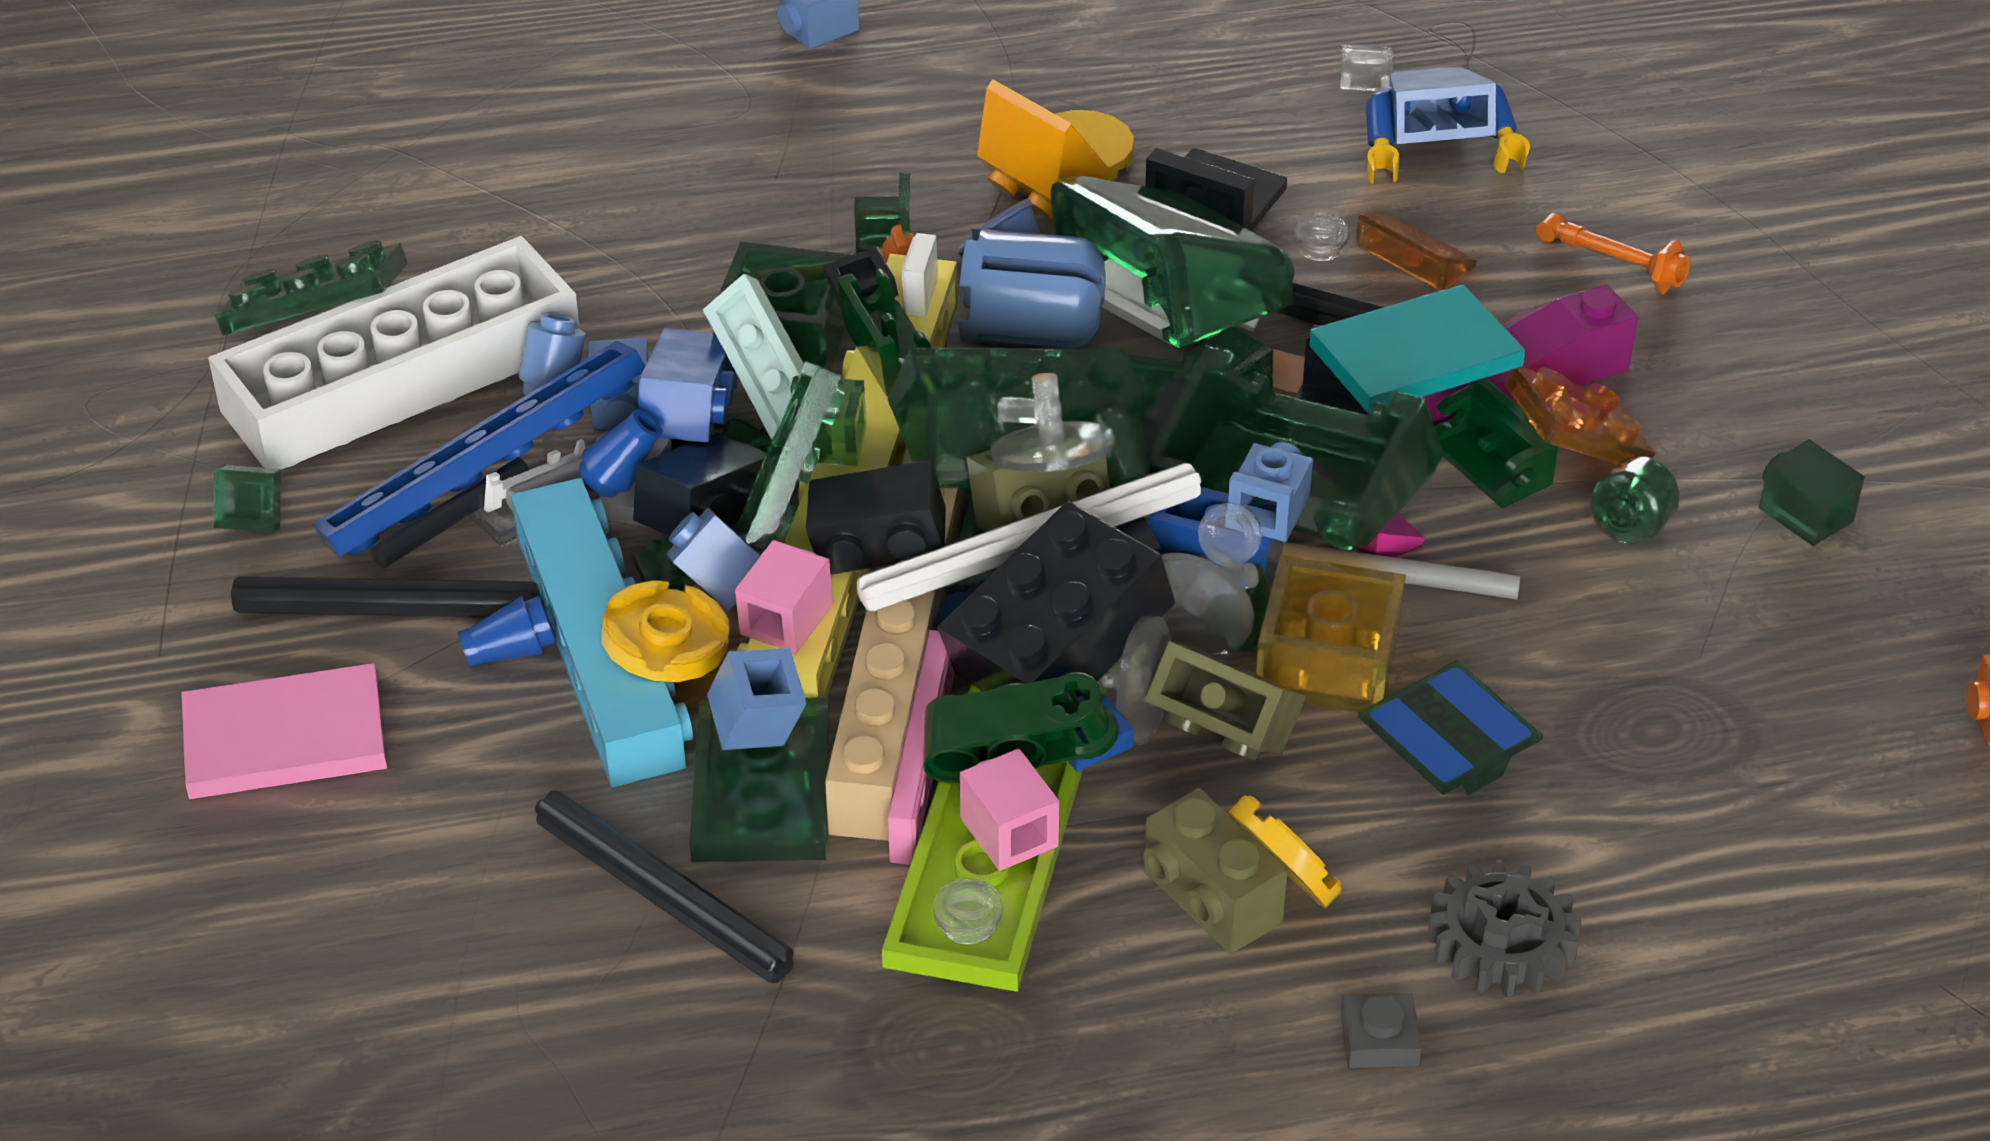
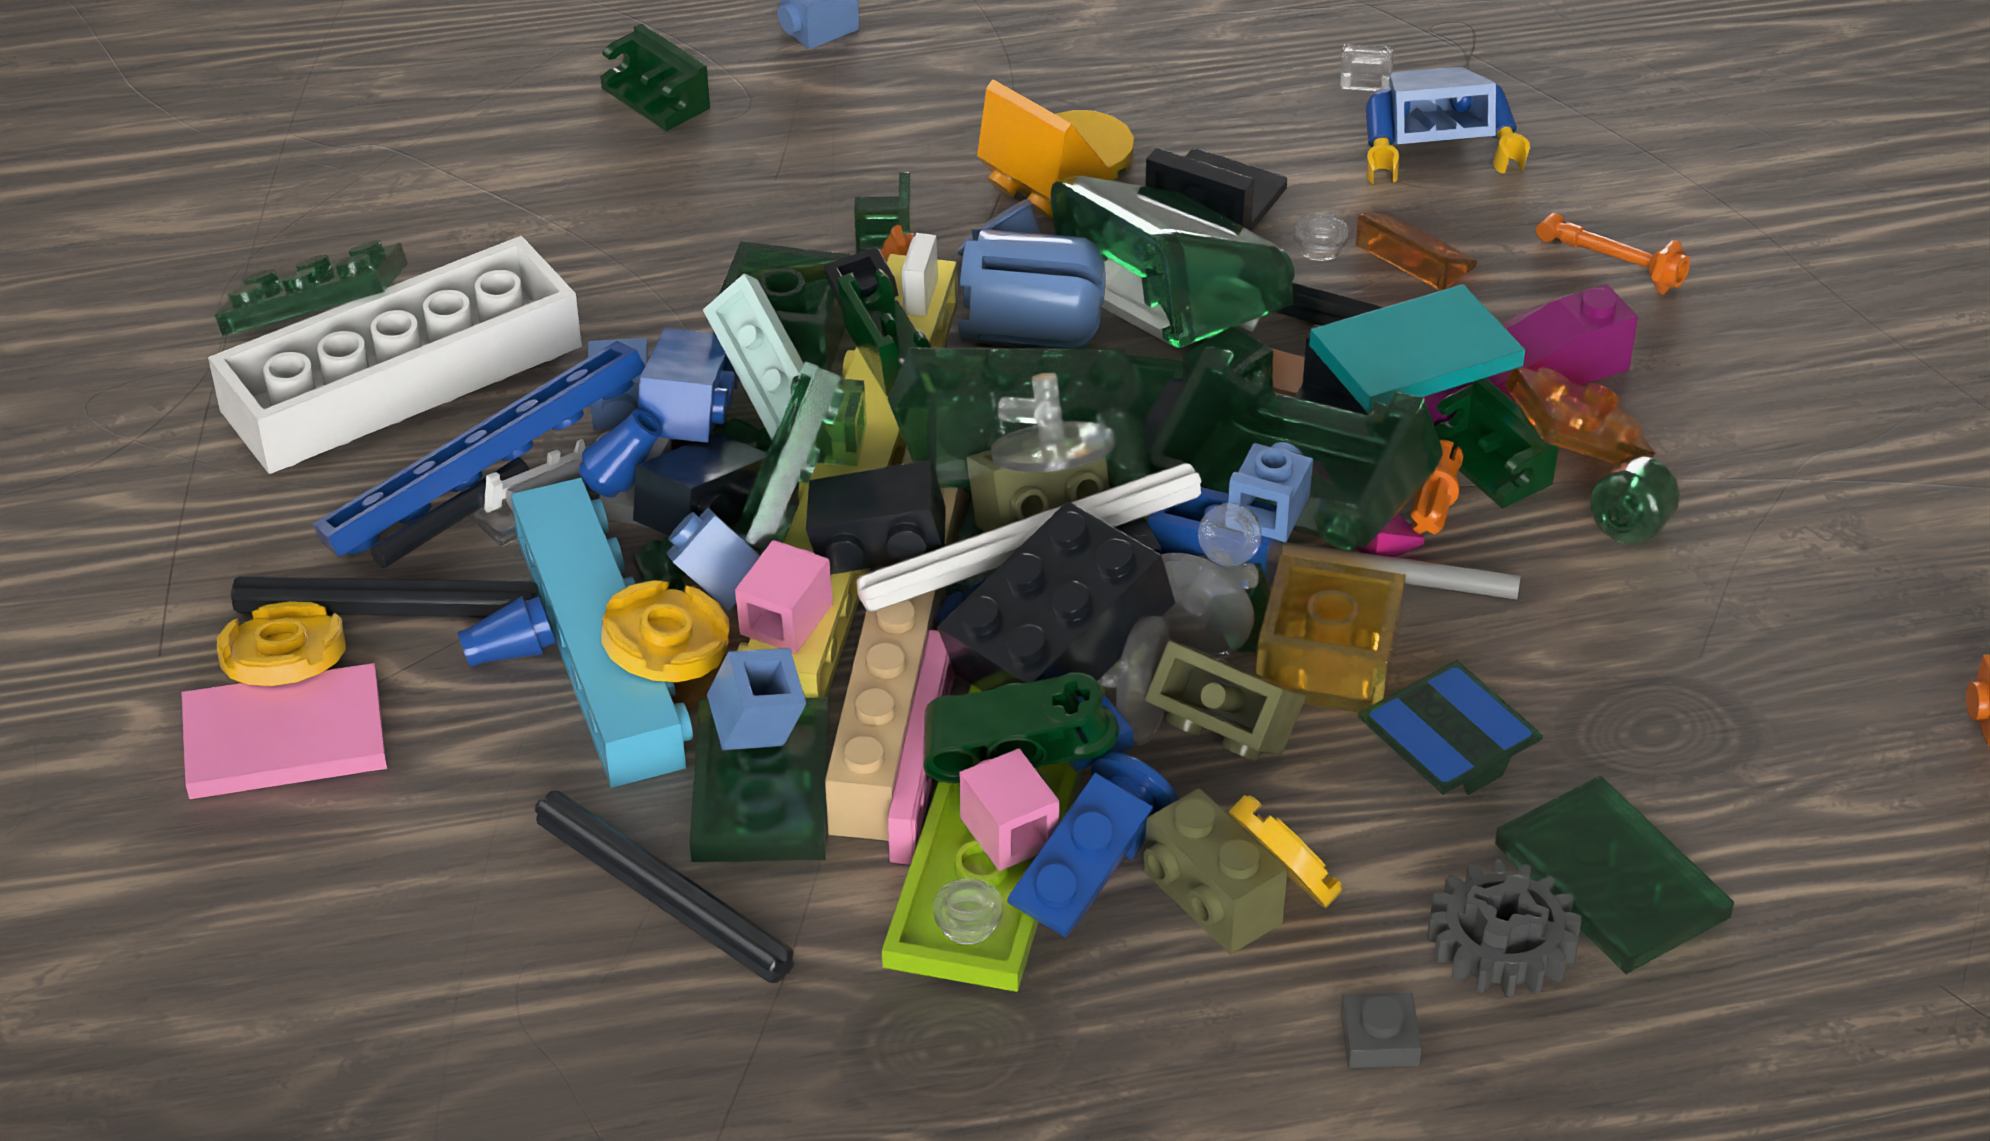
clear green tile [214,465,281,533] -> none
medium blue brick [519,313,586,395] -> none
clear green brick [1759,439,1865,546] -> none
none -> yellow tile [217,601,346,686]
none -> dark green hinge [600,23,710,131]
none -> blue piece [1007,752,1179,938]
none -> orange axle [1410,440,1463,535]
none -> clear green tile [1495,775,1734,974]

